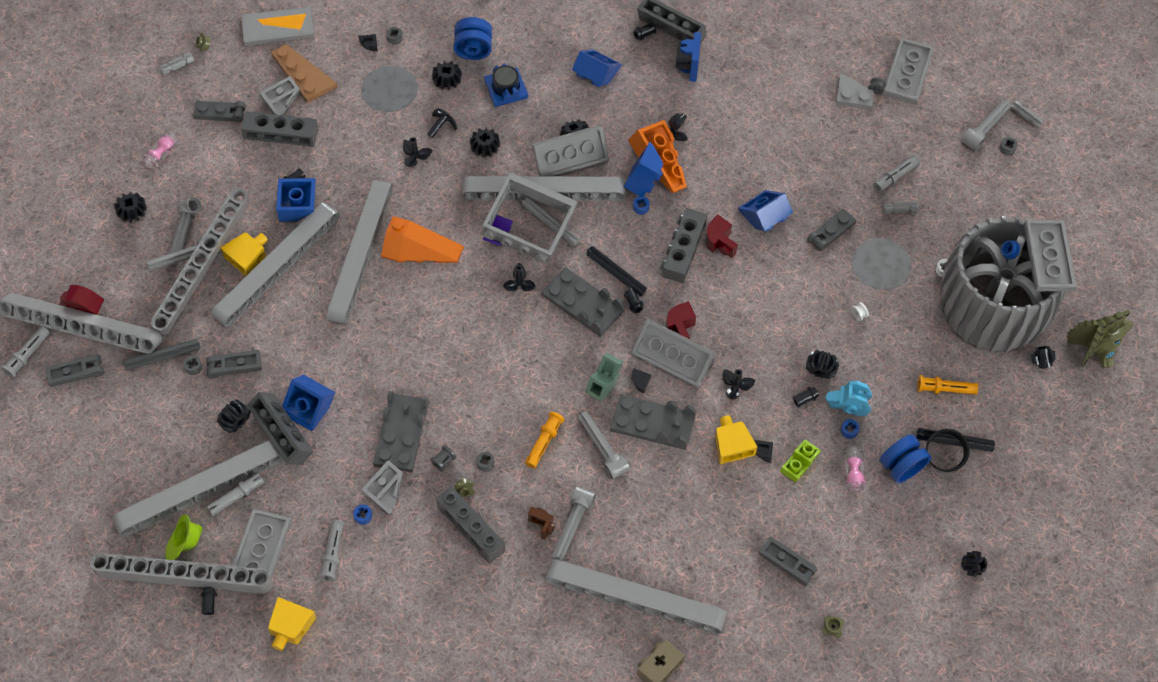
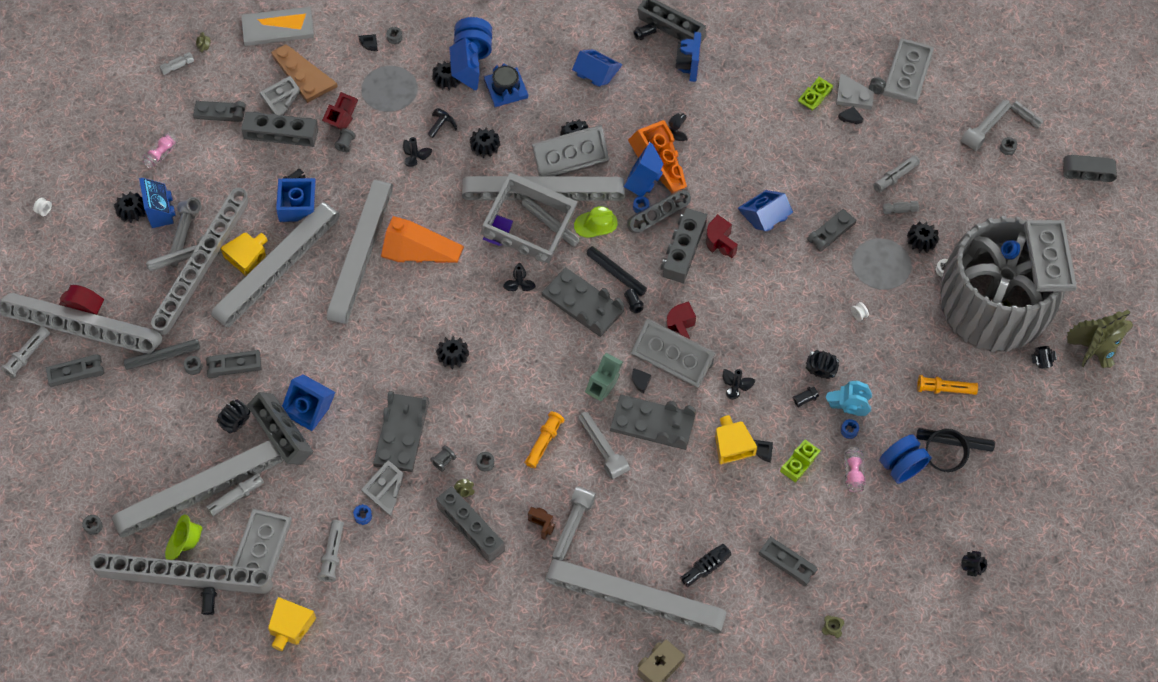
none -> white bush [33,198,52,216]
none -> dark grey bush [82,515,103,535]
none -> slope [139,178,176,228]
none -> dark red brick [322,92,358,130]
none -> dark grey bush [334,128,356,153]
none -> black gear [436,336,469,370]
none -> blue slope [449,38,480,90]
none -> lime piece [574,206,618,238]
none -> dark grey beam [627,190,691,232]
none -> black hinge [680,544,731,588]
none -> lime slope [798,77,833,111]
none -> black tile [838,106,864,124]
none -> black gear [907,221,939,253]
none -> dark grey beam [1063,155,1117,182]

